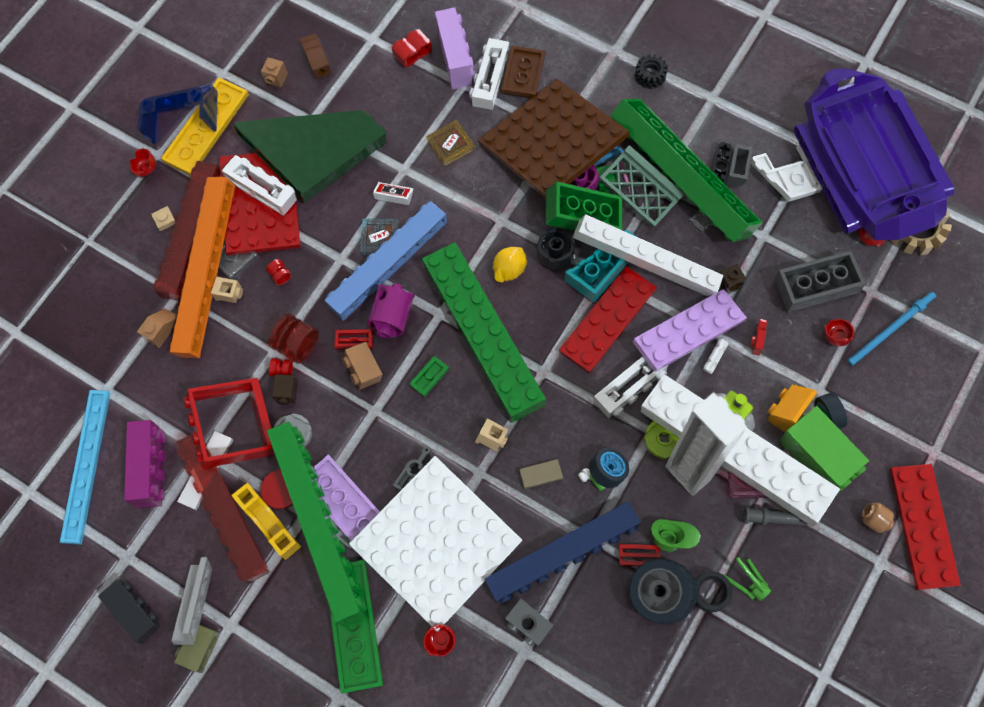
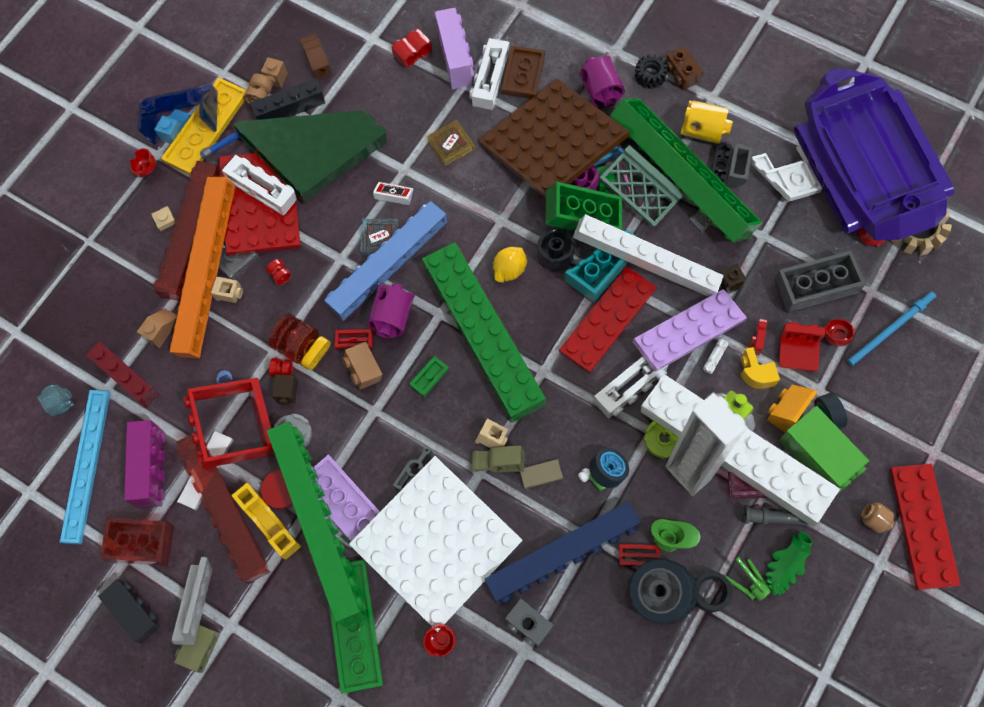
none -> clear light blue brick [37,384,74,417]
none -> dark red arch [86,341,159,408]
none -> clear red brick [99,518,174,566]
none -> dark azure arch [154,109,191,144]
none -> blue piece [200,132,240,170]
none -> medium blue hinge [216,370,232,384]
none -> medium nougat wheel [243,74,273,104]
none -> black brick [250,78,326,120]
none -> yellow beam [301,336,331,371]
none -> olive piece [471,446,525,473]
none -> magenta cylinder [579,56,625,108]
none -> reddish brown brick [666,46,704,90]
none -> yellow cylinder [680,100,733,144]
none -> yellow brick [741,347,780,389]
none -> green plant [766,532,813,595]
none -> red bracket [779,322,825,372]

